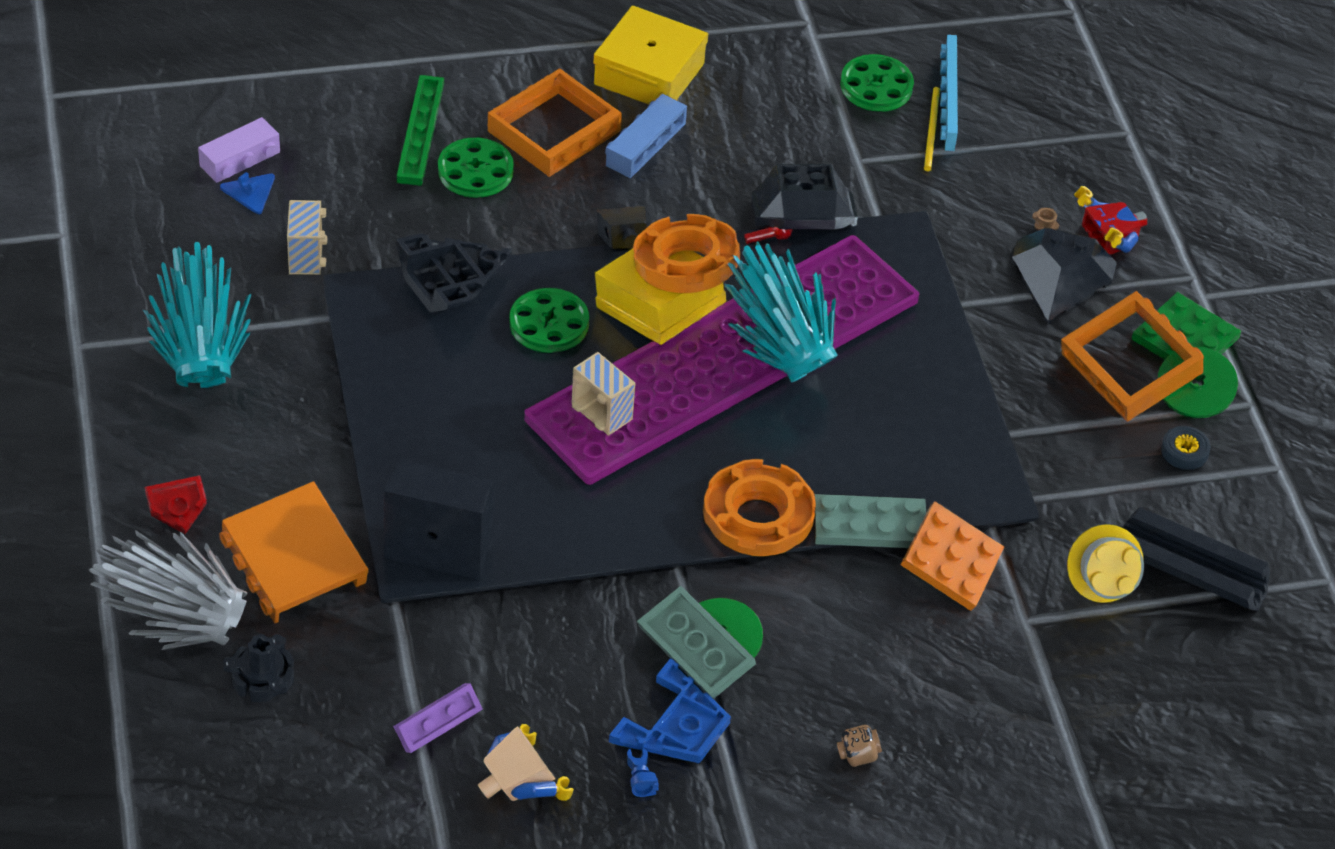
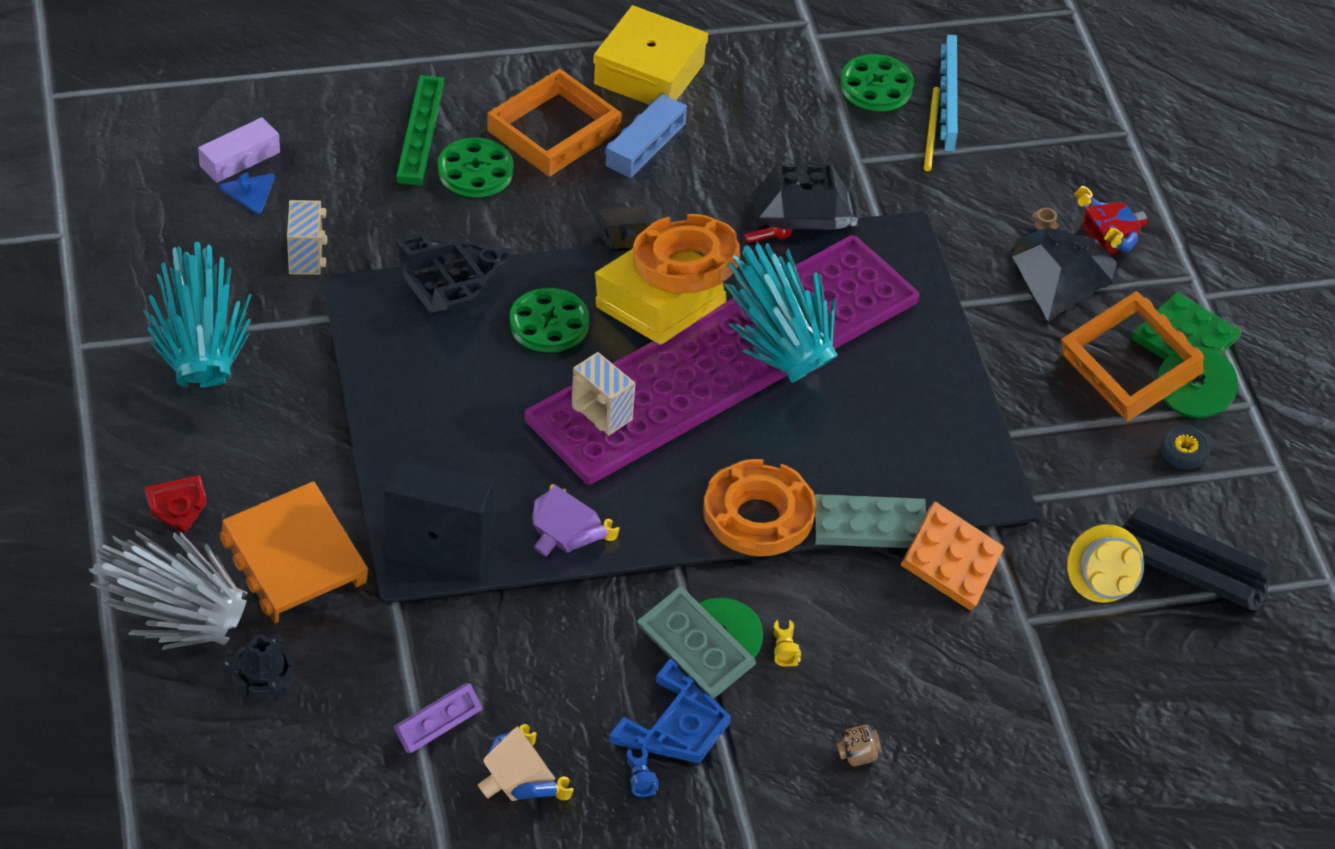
none -> medium lavender torso [532,484,620,557]
none -> yellow piece [773,620,801,667]

